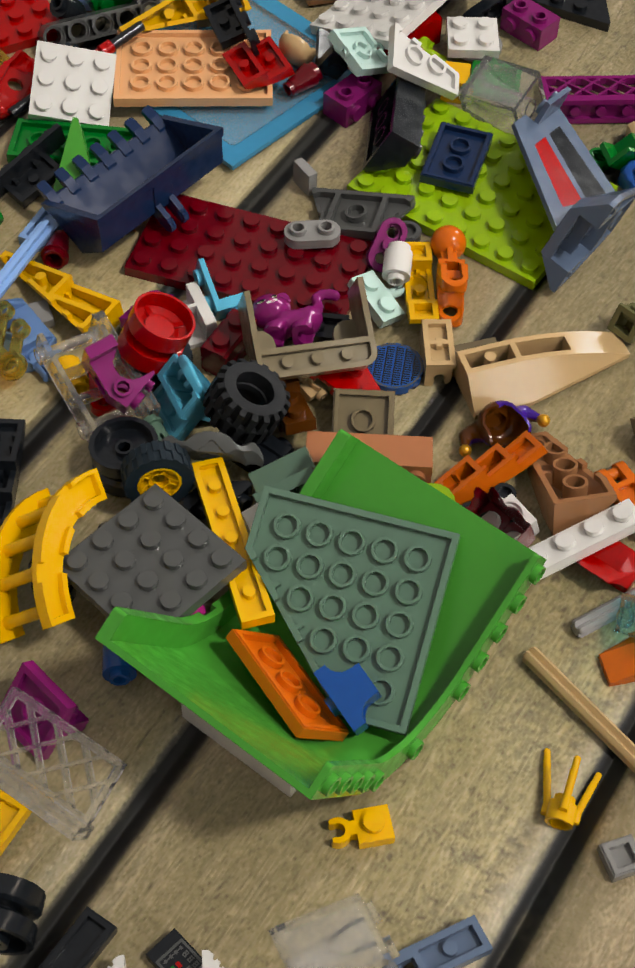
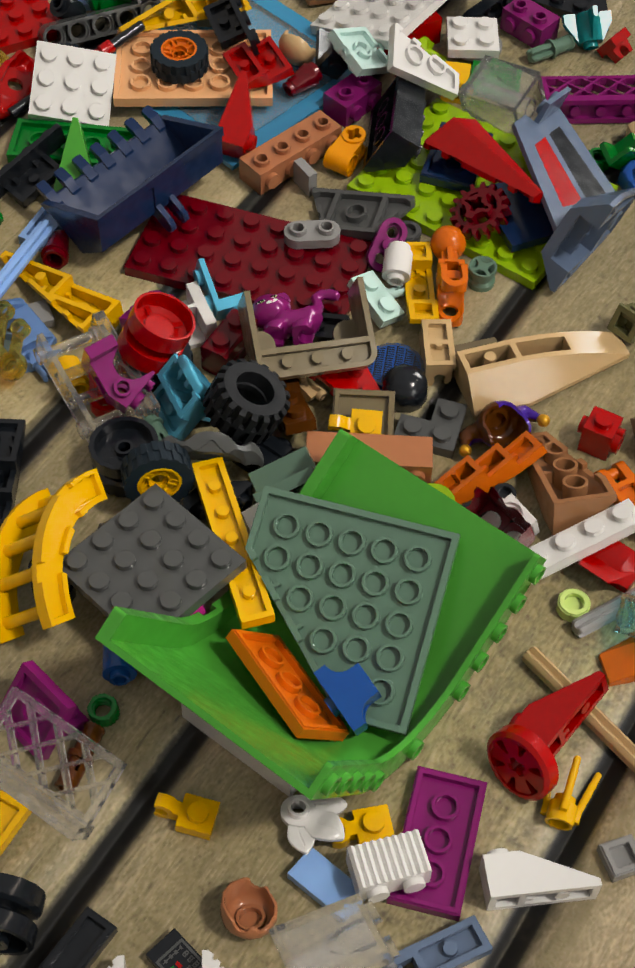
none -> reddish brown pin [54,721,106,795]
none -> green axle [87,693,120,727]
none -> black wheel [150,30,209,84]
none -> yellow plate [154,792,220,841]
none -> red slope [218,70,257,159]
none -> nougat hair [220,877,278,940]
none -> nougat brick [239,110,342,195]
none -> white plate [280,795,347,855]
none -> light blue tile [287,848,366,925]
none -> light orange piece [323,125,366,177]
none -> yellow plate [328,408,383,434]
none -> white brick [346,829,432,903]
none -> black hair [382,363,428,413]
none -> magenta tile [386,766,488,922]
none -> dark grey plate [394,398,468,459]
none -> red wedge [423,117,544,204]
none -> dark red gear [449,182,512,242]
none -> sand green wheel [468,256,497,292]
none -> white slope [479,848,602,911]
none -> dark blue tile [487,182,554,253]
none -> red wheel [487,724,559,801]
none -> red slope [509,671,609,757]
none -> sand green axle [526,34,575,63]
none -> yellowish green tile [556,588,591,623]
none -> teal brick [562,5,612,51]
none -> red brick [577,406,627,461]
none -> red tile [596,27,633,64]

